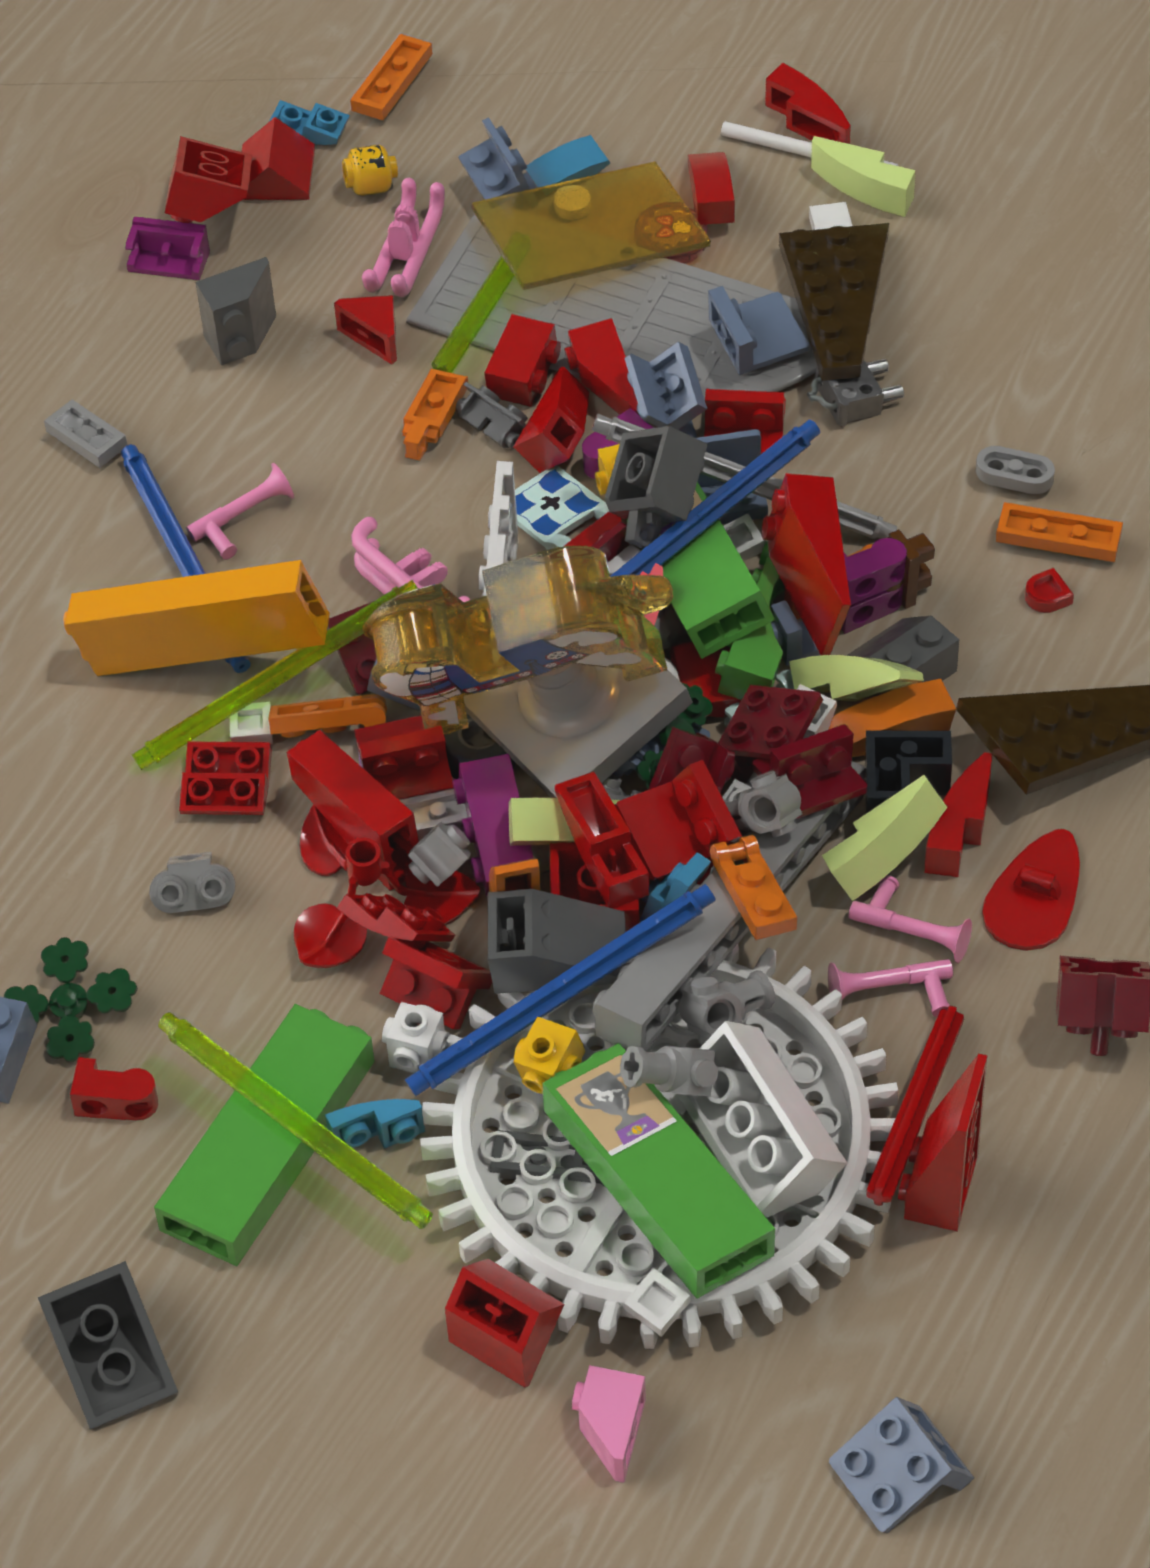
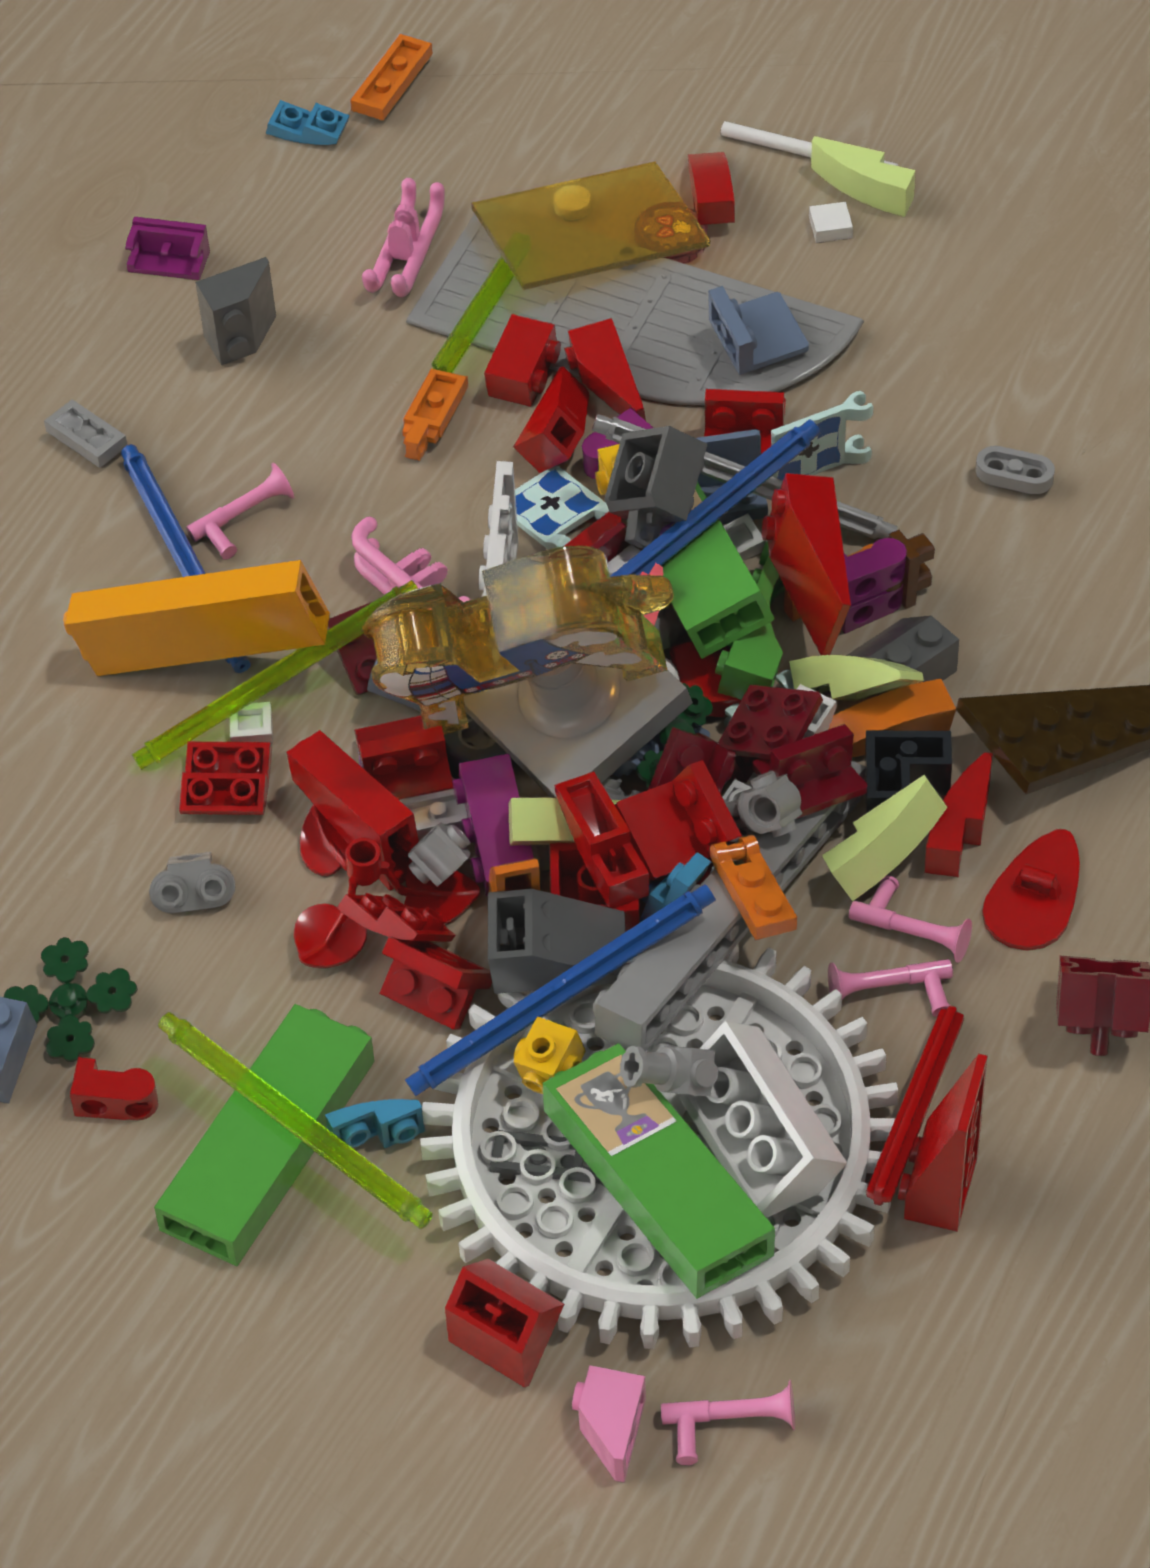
dark grey slope [38,1261,178,1430] -> none
red slope [164,136,252,223] -> none
red slope [241,117,315,200] -> none
orange plate [268,694,387,738] -> none
red slope [334,295,397,365] -> none
yellow head [342,145,398,196] -> none
white brick [382,1002,449,1073] -> none
dark grey hinge [455,382,528,449] -> none
sand blue bracket [458,117,538,212] -> none
dark azure slope [525,135,611,199] -> none
white tile [624,1268,691,1337] -> none
sand blue bracket [625,342,707,438] -> none
light grey connector [679,970,775,1045] -> none
red slope [765,63,851,144] -> none
sand blue bracket [771,600,820,666] -> none
dark brown wing [779,223,889,381] -> none
flat silver piece [807,359,904,426] -> none
sand blue bracket [829,1397,974,1533] -> none
orange plate [996,502,1123,562] -> none
red tile [1025,568,1074,613] -> none
none -> bright pink piece [661,1380,795,1465]
none -> light aqua flag [771,391,874,480]

